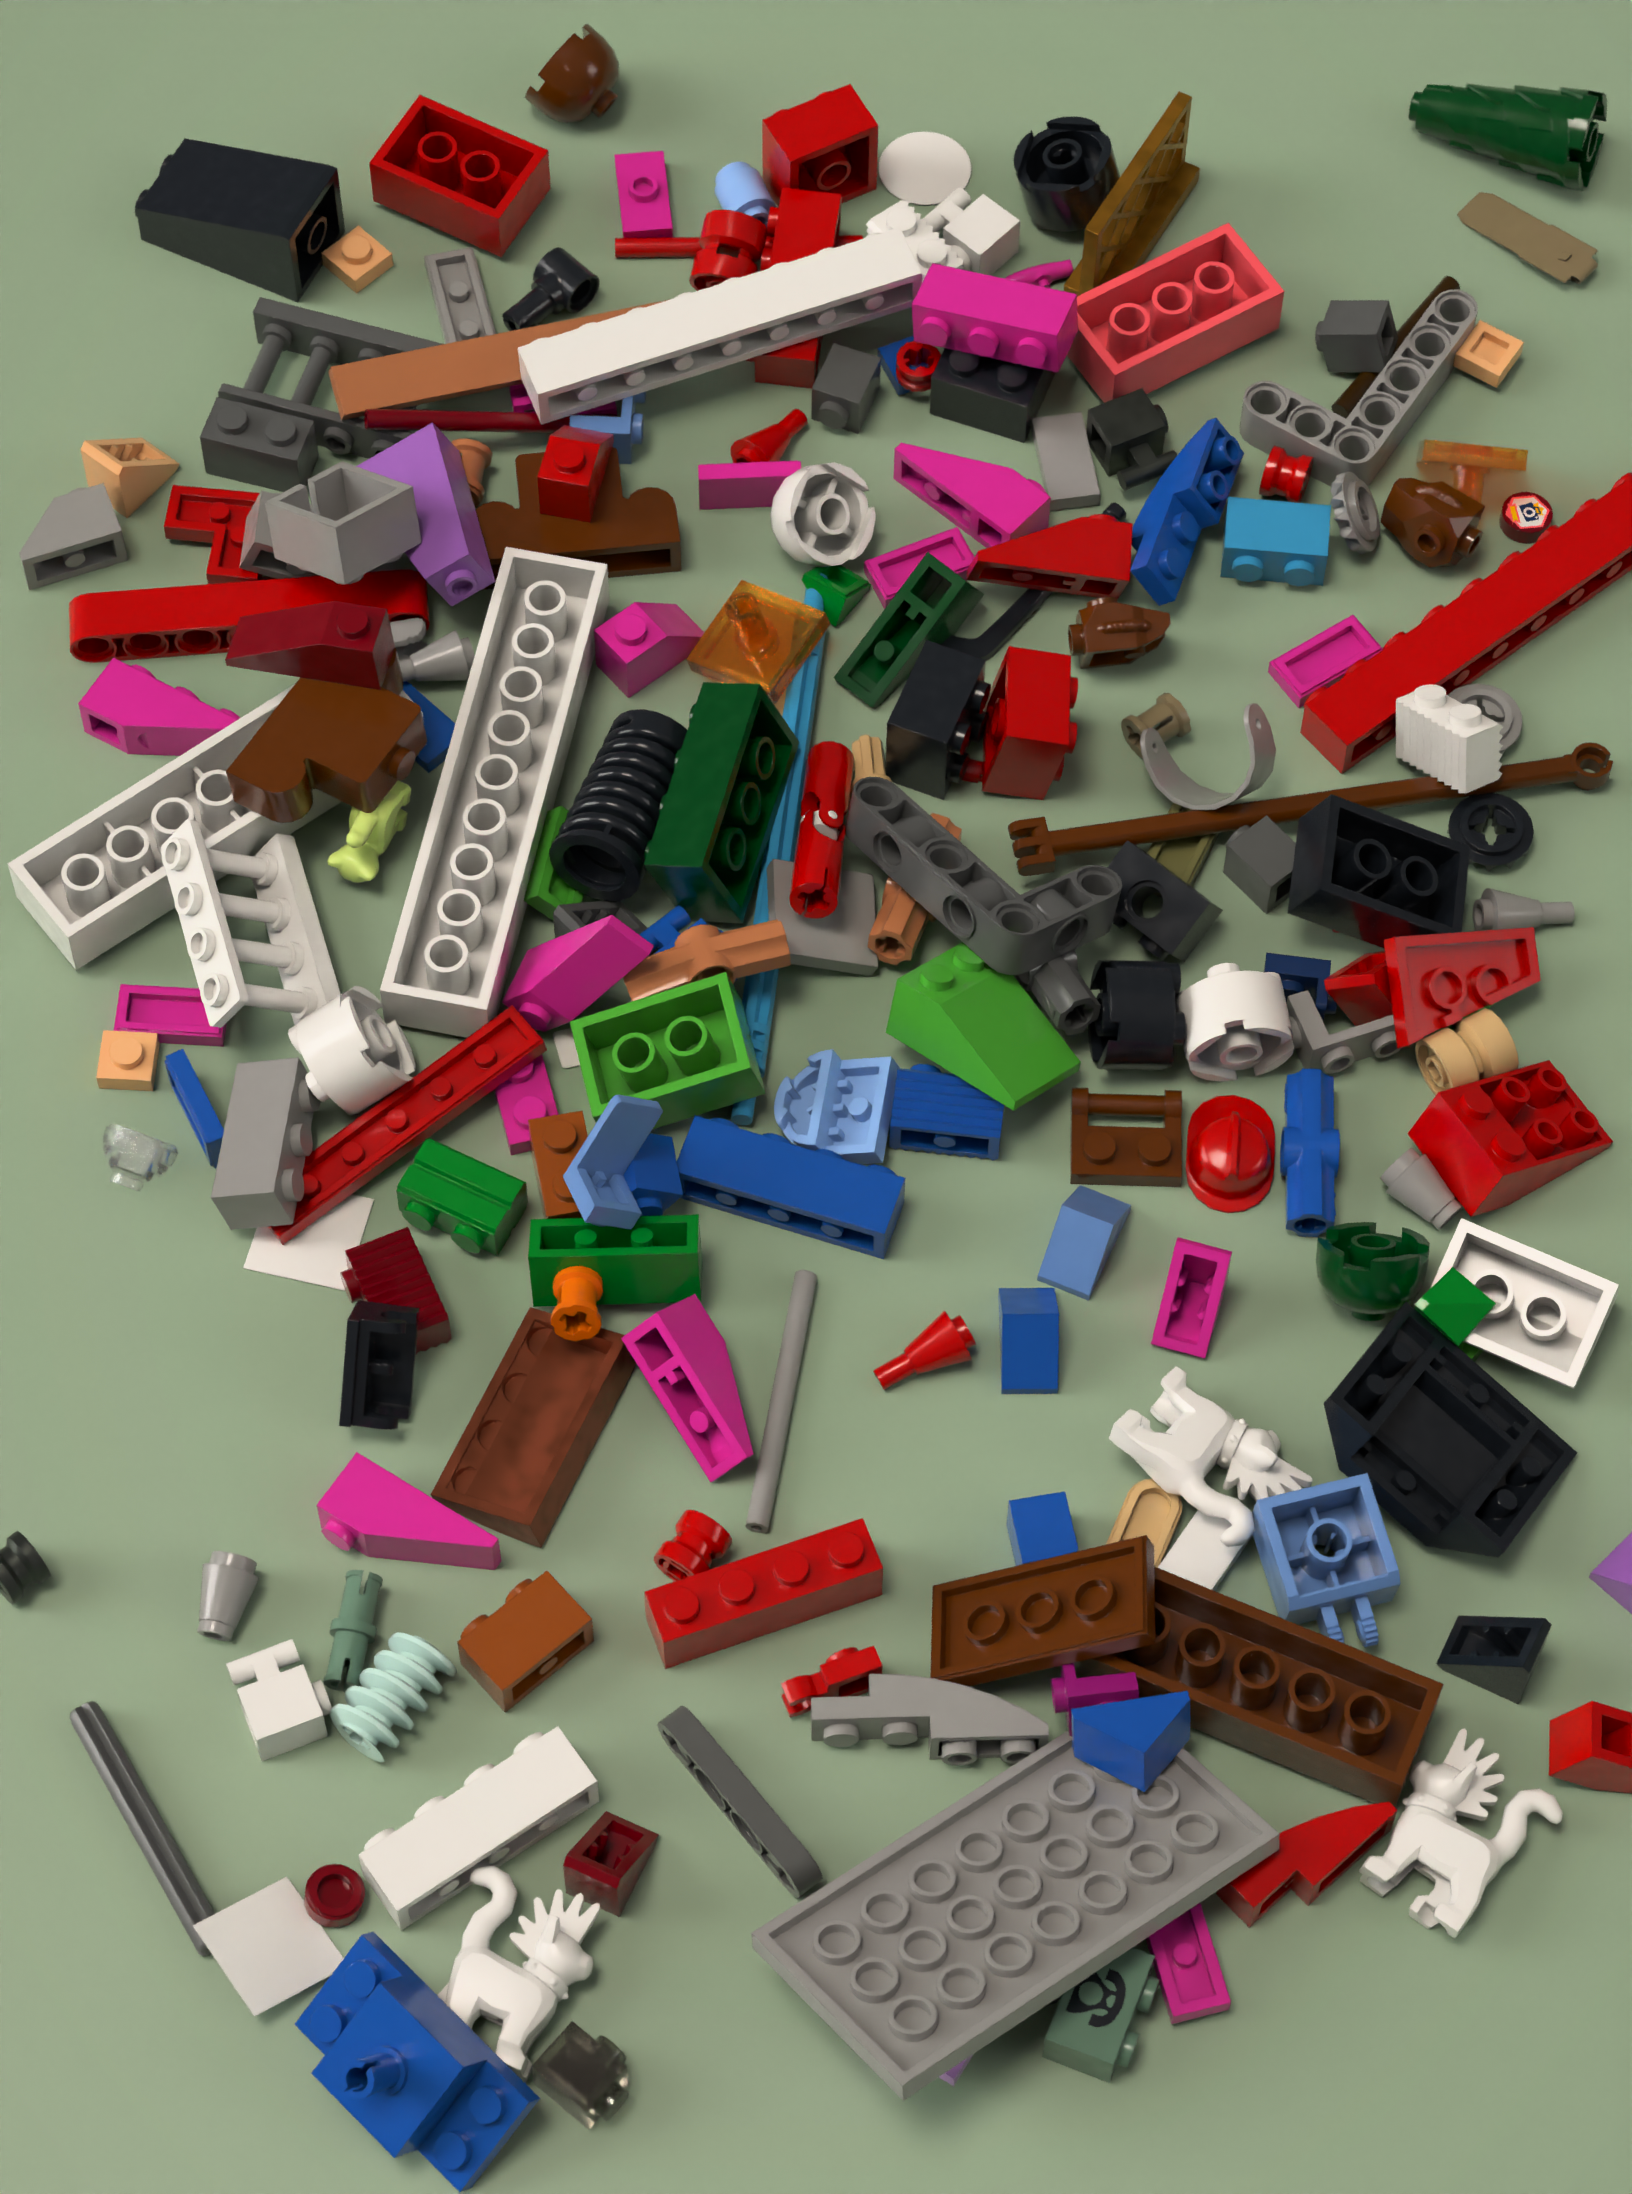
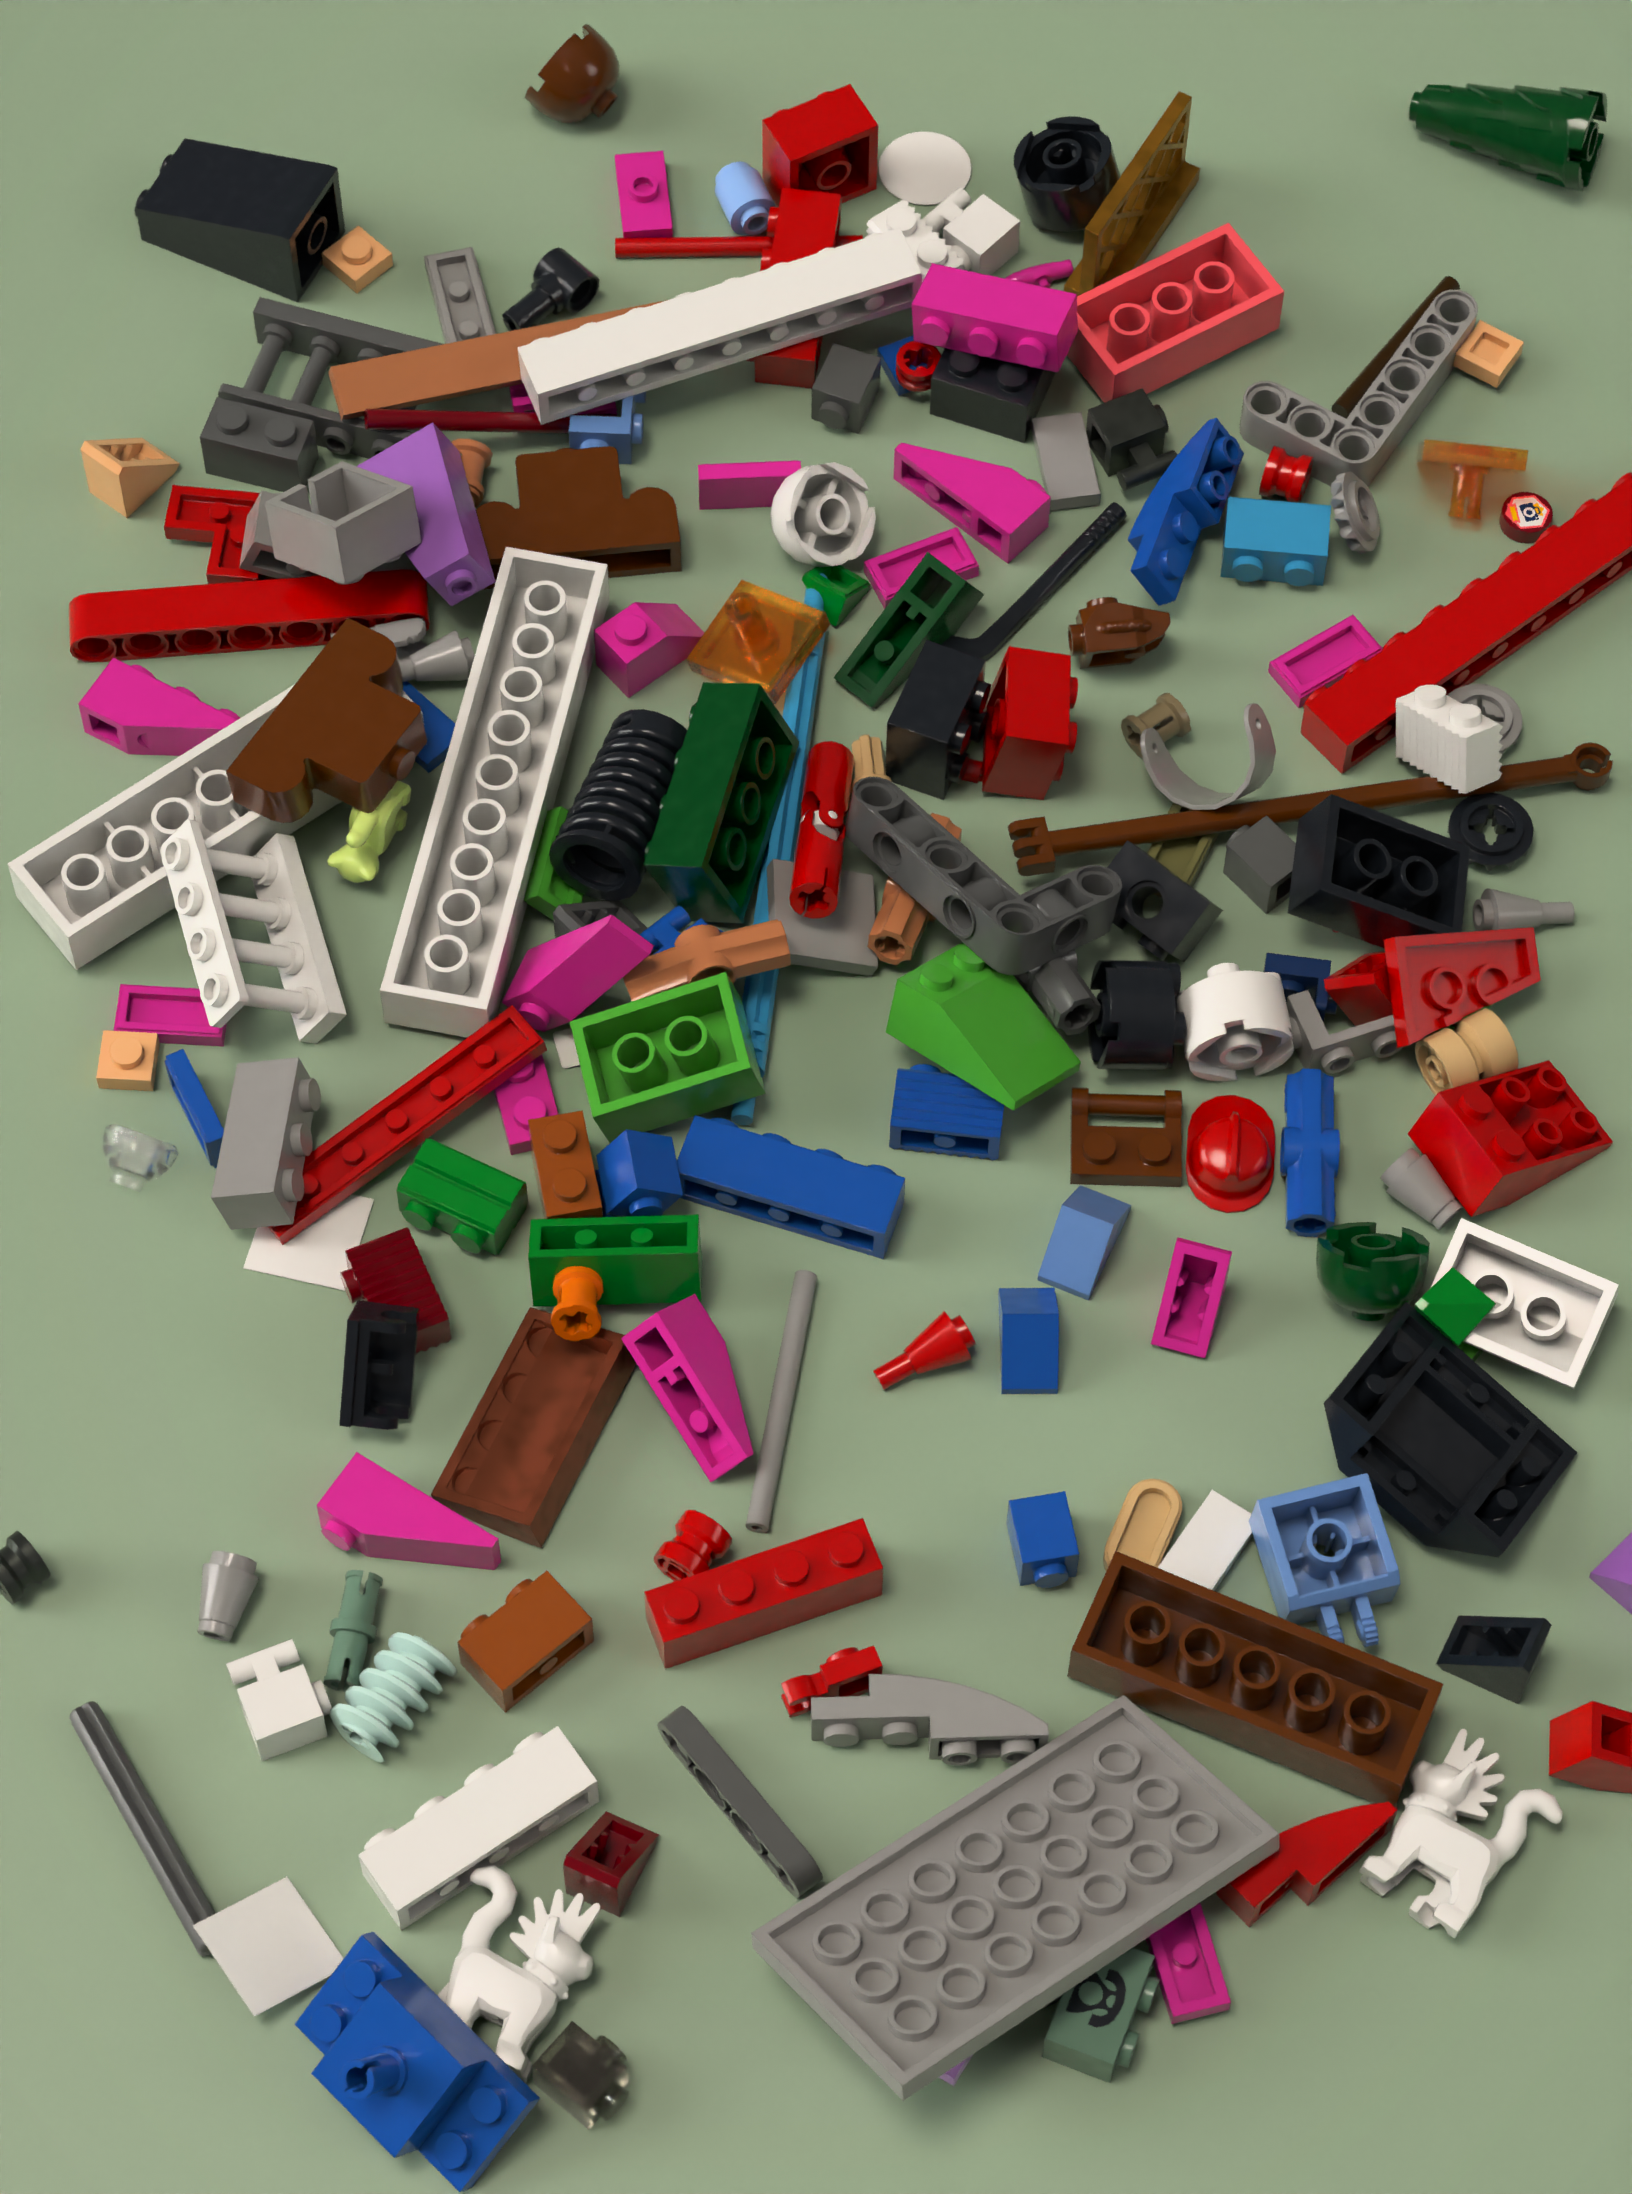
light grey slope [19,483,128,590] -> none
dark red slope [225,601,395,690] -> none
white brick [288,986,415,1116] -> none
dark red tile [304,1864,365,1928] -> none
red brick [369,95,551,257] -> none
red slope [537,425,614,523] -> none
medium blue bracket [563,1095,663,1230] -> none
red wheel [689,210,768,291] -> none
red cone [730,409,808,463] -> none
light blue slope [774,1049,900,1164] -> none
reddish brown tile [930,1535,1155,1687] -> none
red slope [966,514,1133,600] -> none
magenta bracket [1051,1663,1139,1736] -> none
blue slope [1071,1691,1190,1792] -> none
white animal [1109,1366,1313,1547] -> none
dark grey brick [1315,300,1398,372] -> none
reddish brown hand [1380,478,1485,568] -> none
dark tan piece [1457,192,1598,284] -> none

